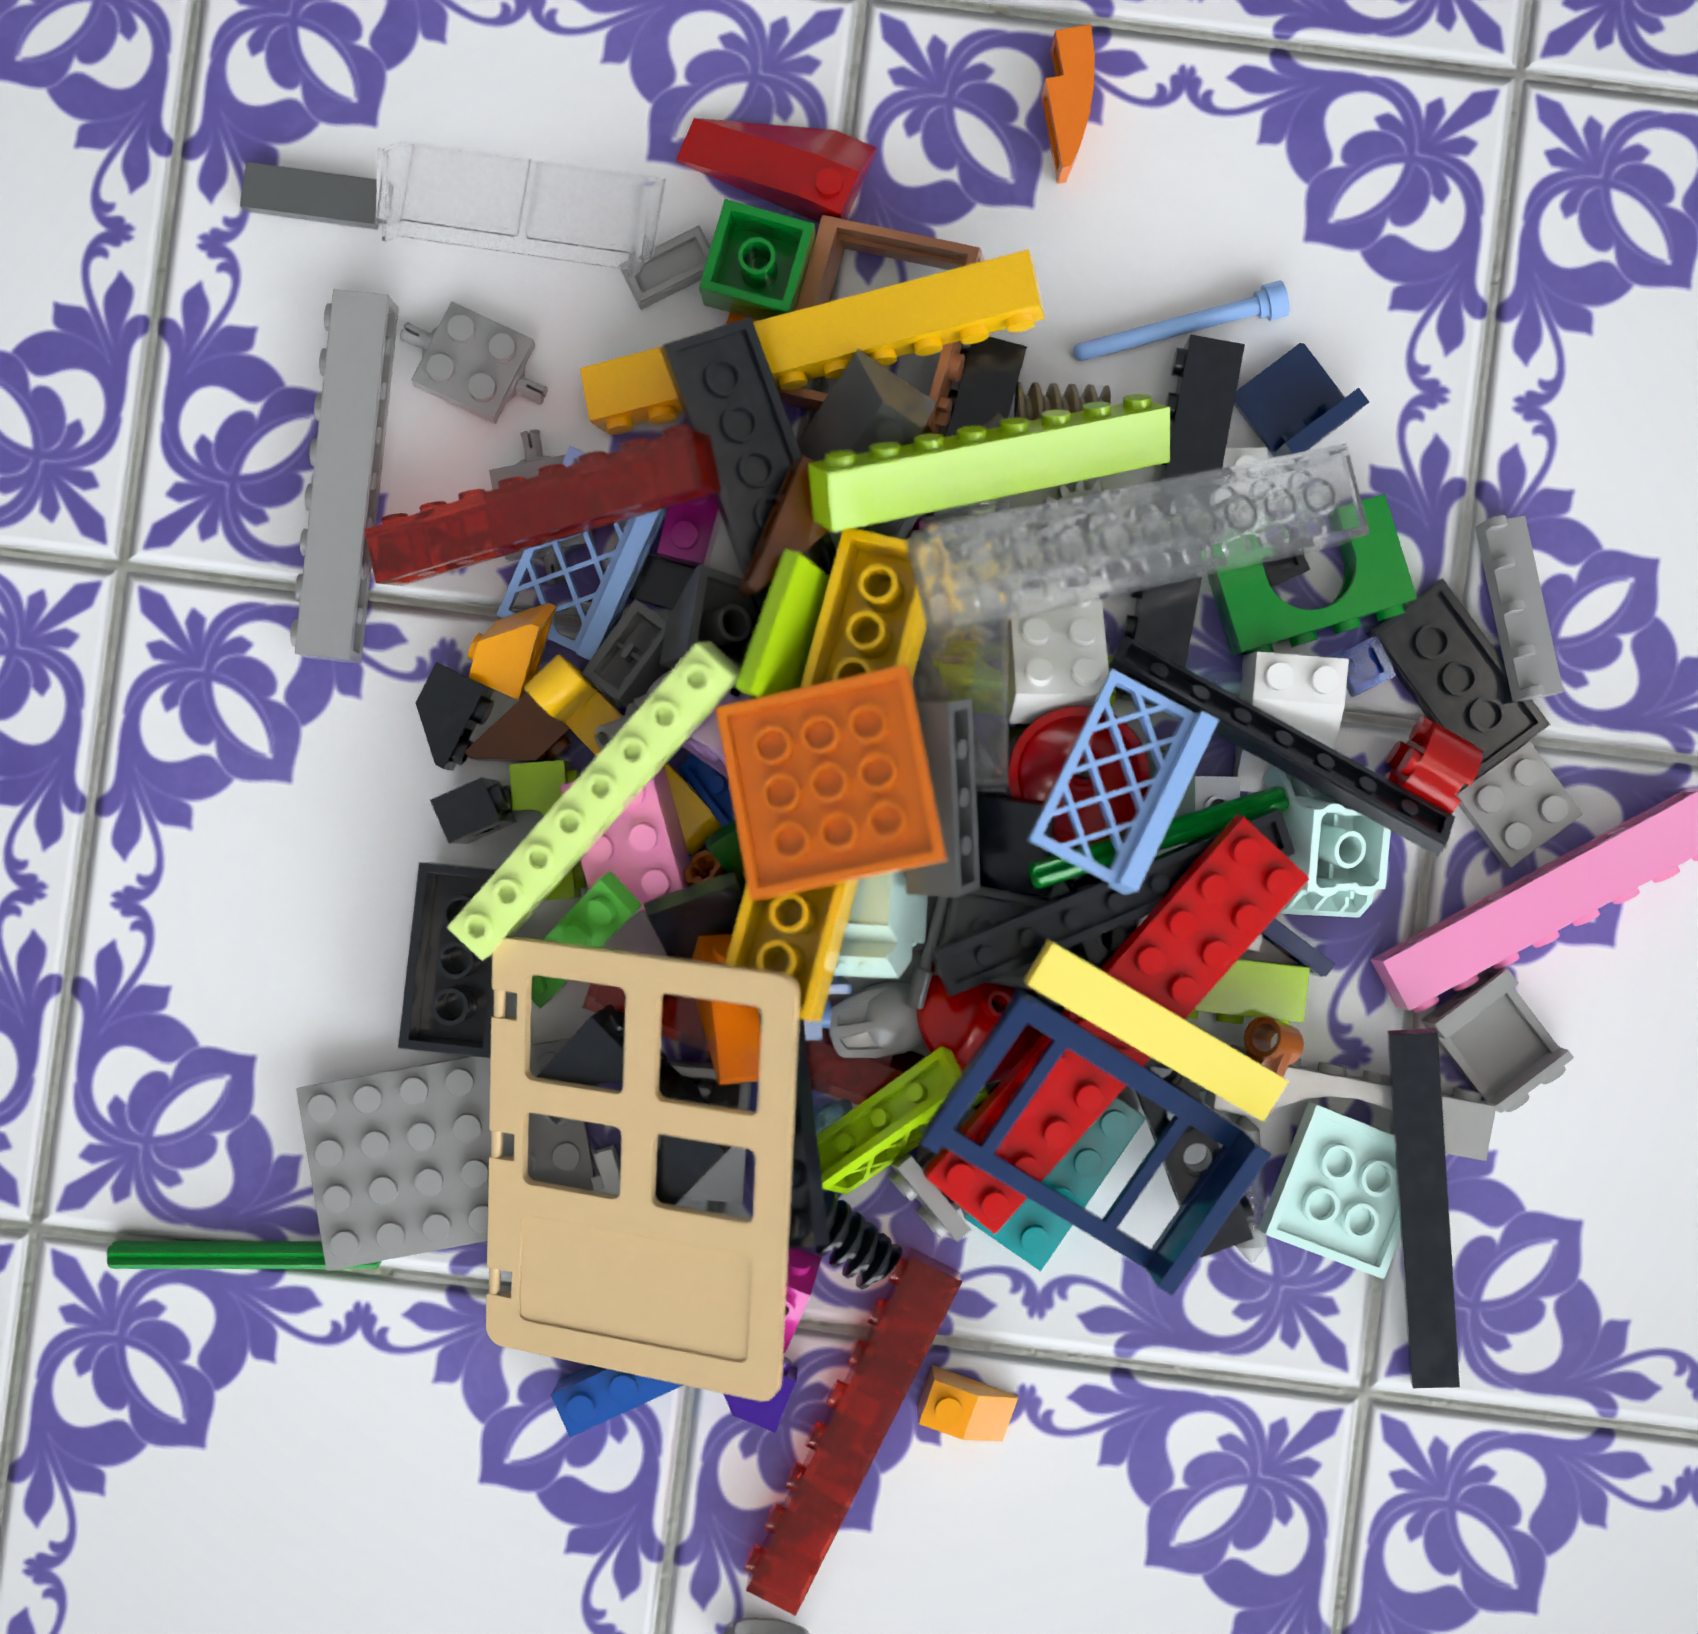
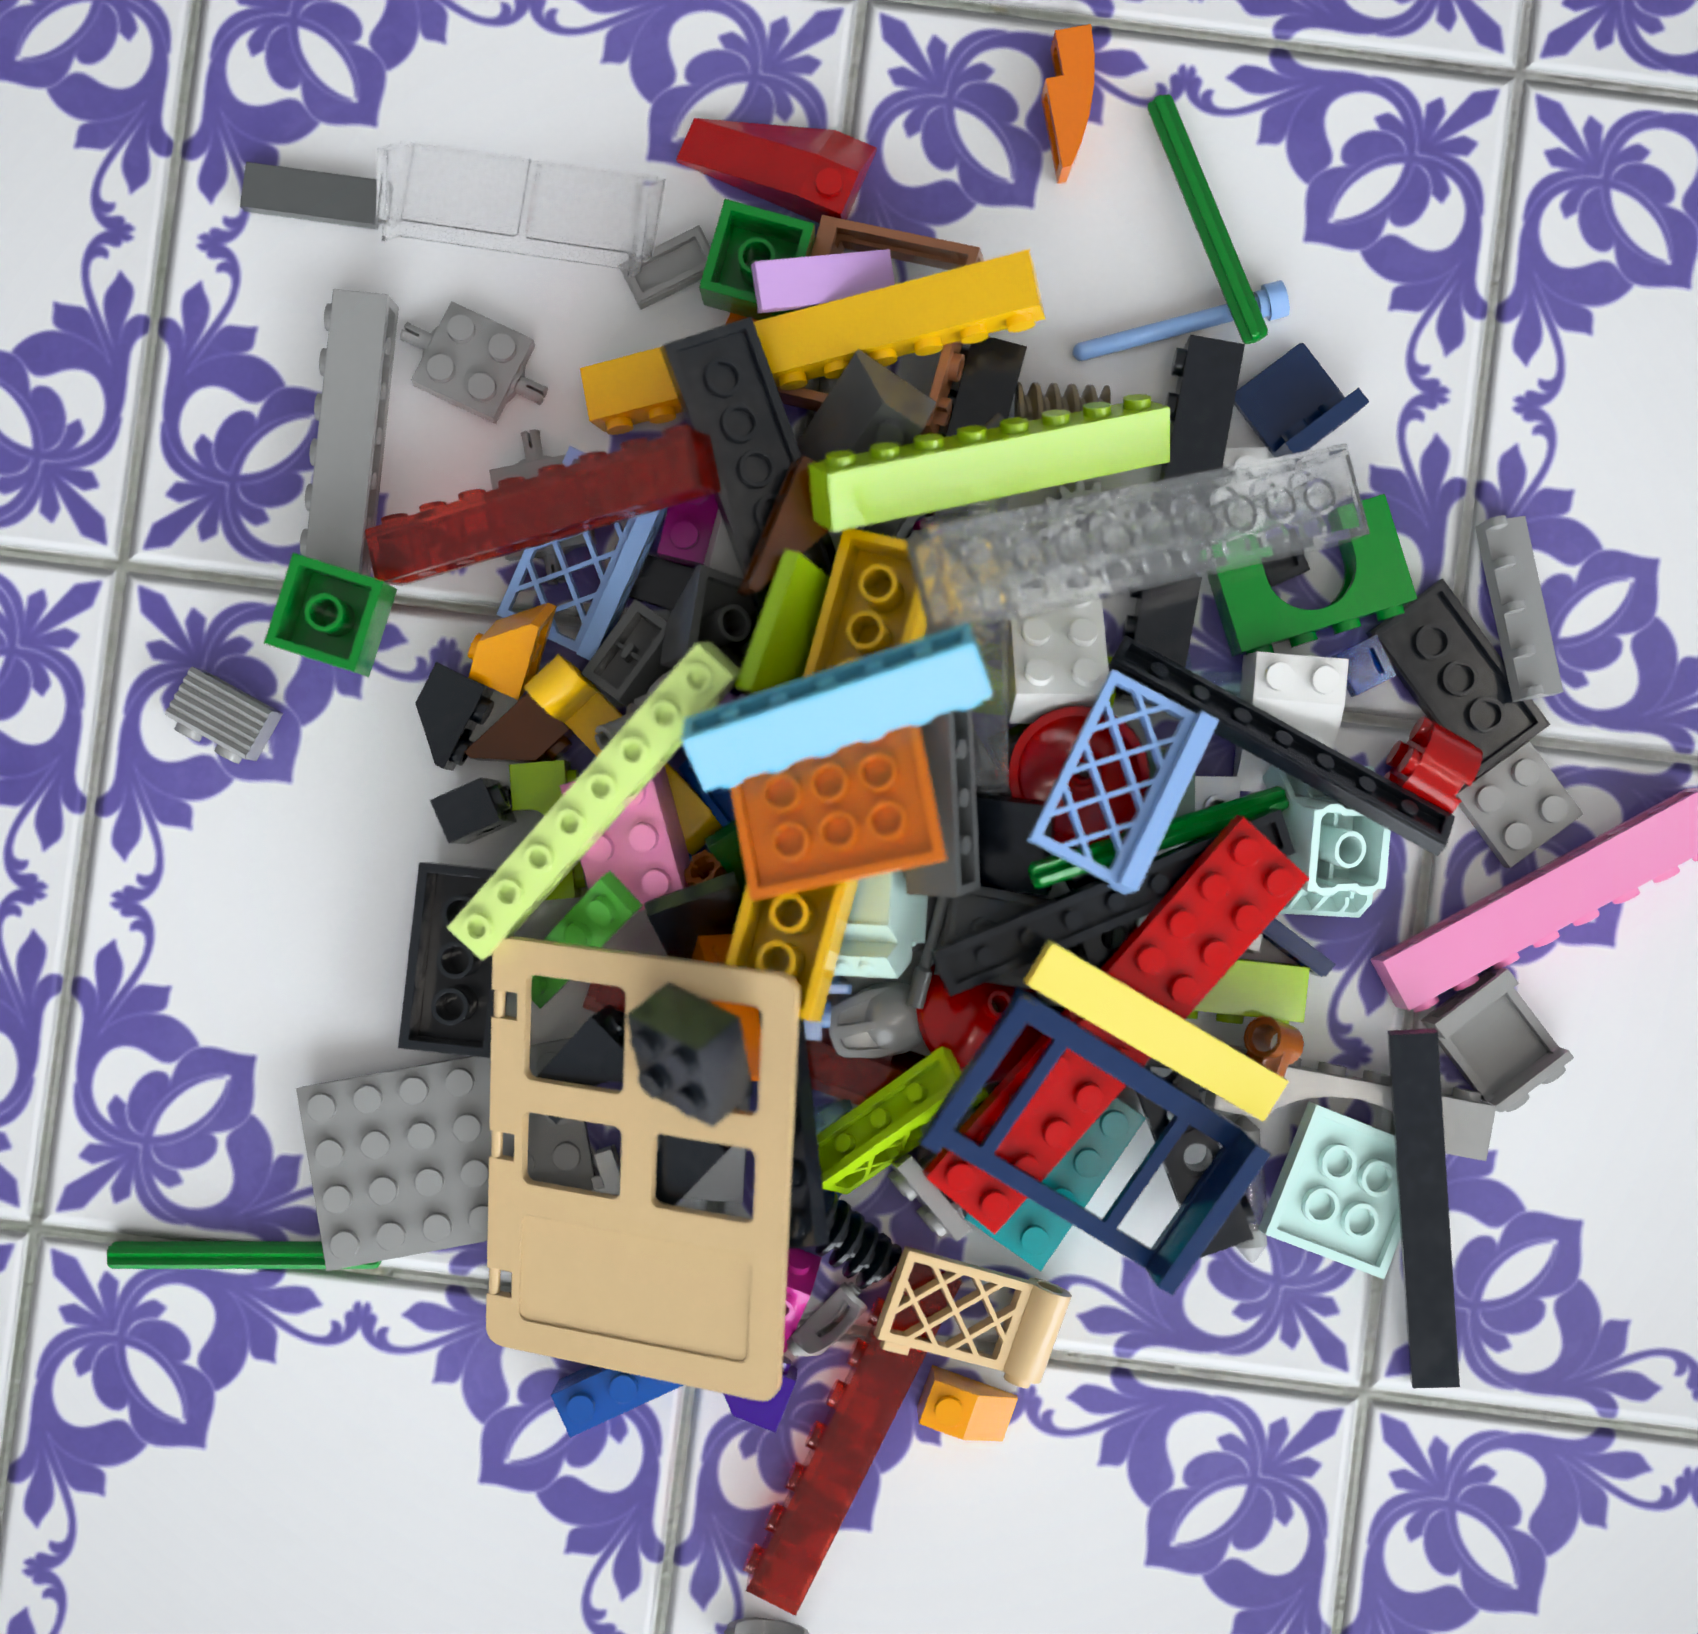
none -> light grey brick [165,667,283,764]
none -> green brick [264,553,397,677]
none -> black brick [626,983,753,1127]
none -> brick [682,622,993,791]
none -> lavender tile [751,249,895,313]
none -> light grey helmet [787,1282,867,1357]
none -> tan piece [874,1246,1072,1388]
none -> green axle [1147,94,1268,344]

